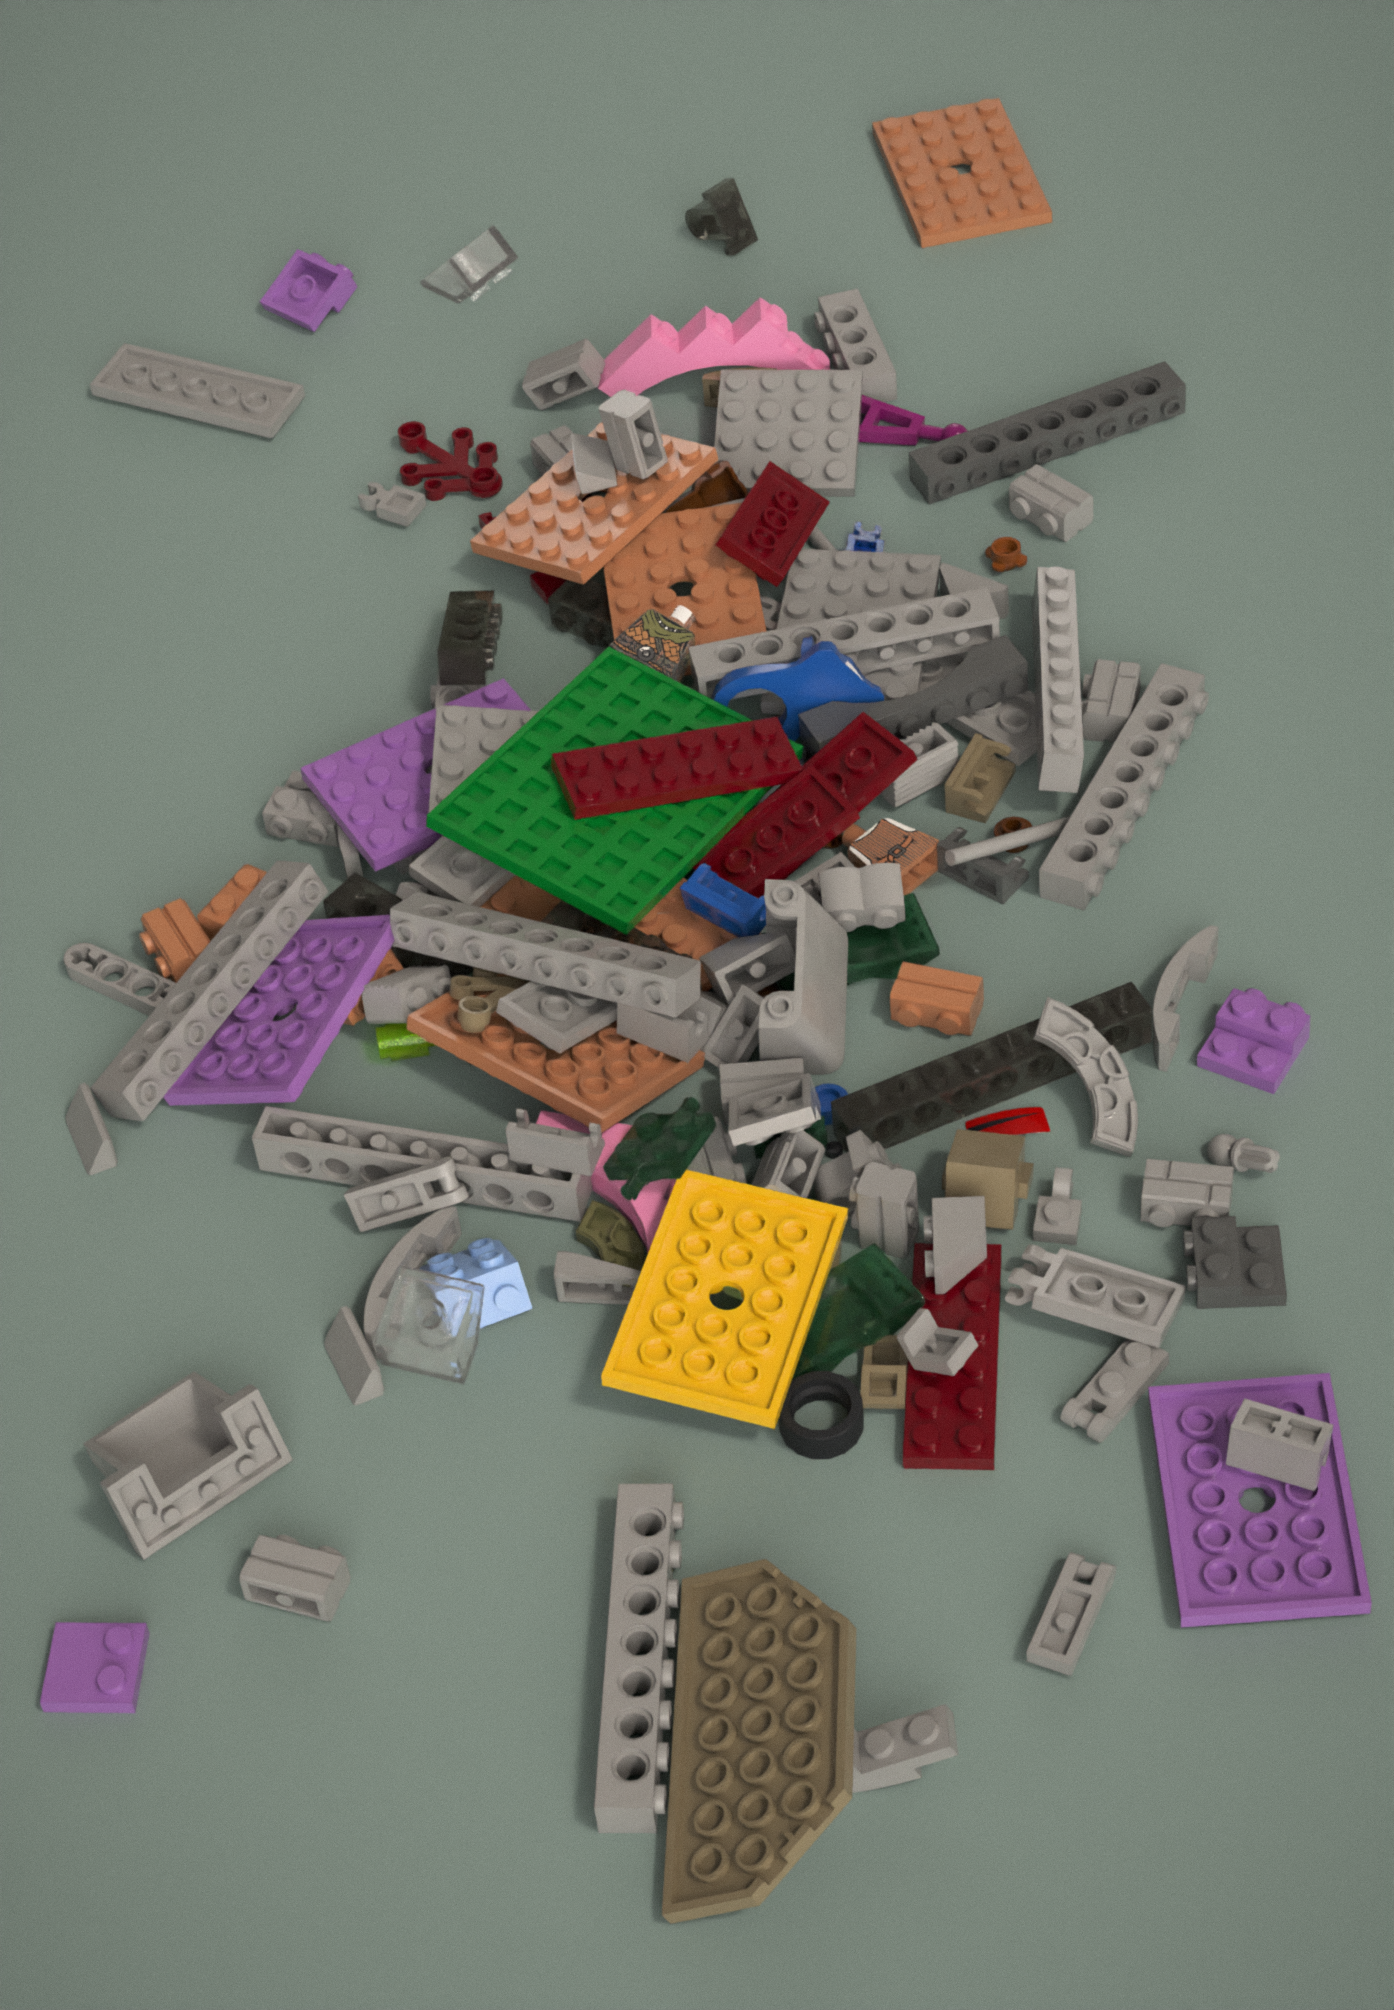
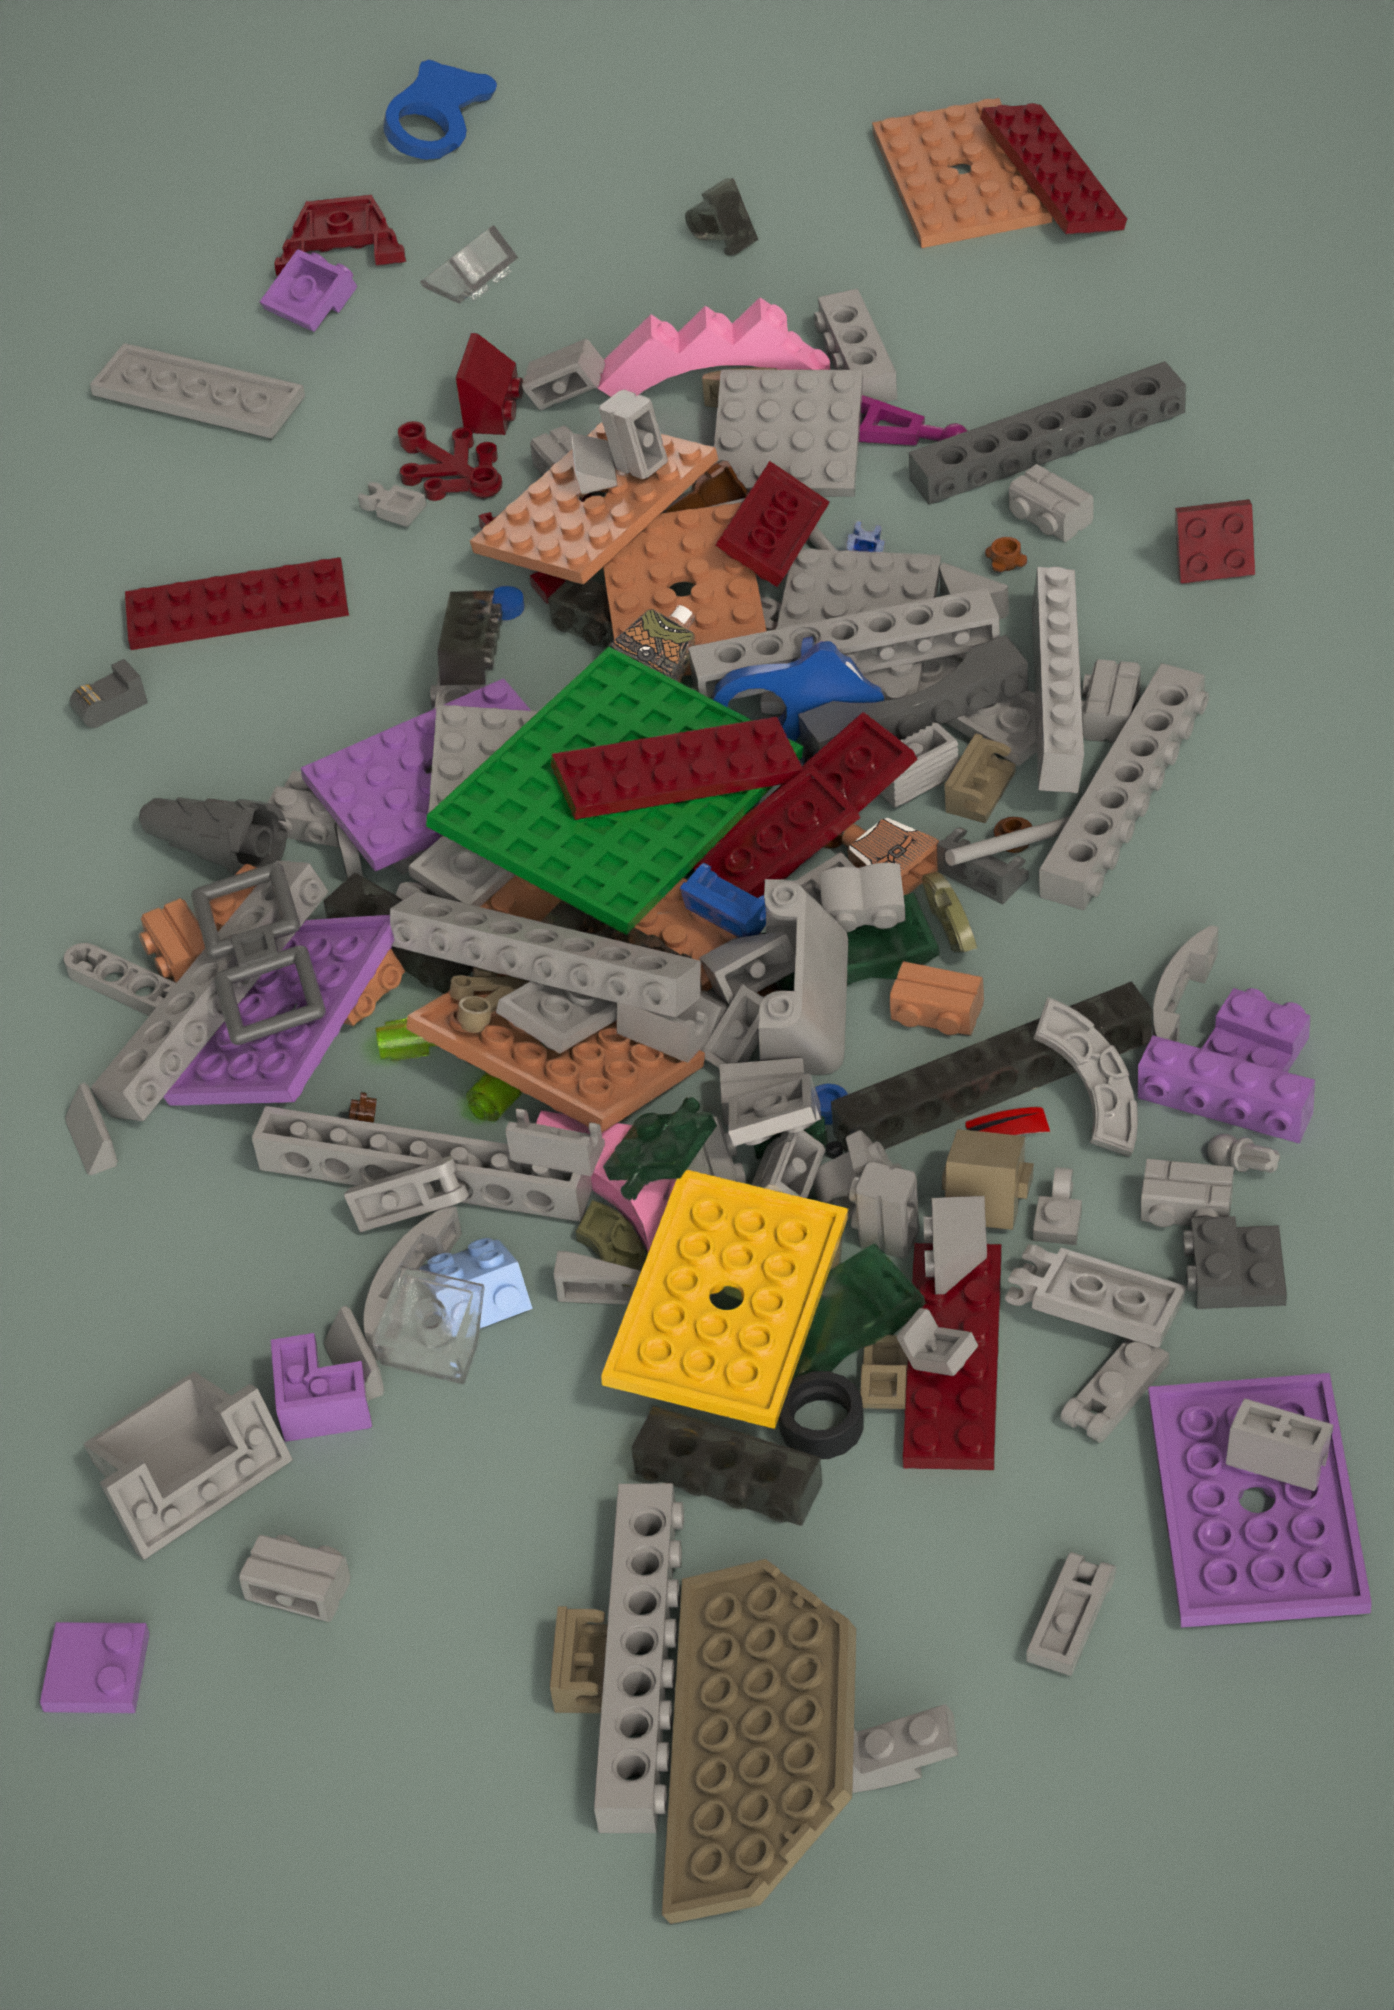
light grey brick [361,964,451,1024] -> none
none -> dark grey leg [69,659,148,728]
none -> dark red plate [125,557,349,650]
none -> dark grey cone [139,797,287,874]
none -> dark grey bar [191,862,326,1045]
none -> medium lavender panel [270,1333,372,1442]
none -> dark red wing [274,194,406,276]
none -> reddish brown plate [348,1092,377,1123]
none -> blue animal [383,60,497,160]
none -> dark red slope [456,333,523,435]
none -> clear neon green brick [466,1072,522,1122]
none -> blue tile [487,586,525,620]
none -> dark tan hinge [550,1606,608,1713]
none -> clear smoke brick [631,1406,823,1526]
none -> olive tile [921,872,977,952]
none -> dark red plate [980,103,1127,234]
none -> medium lavender brick [1138,1035,1315,1144]
none -> dark red plate [1175,499,1255,583]

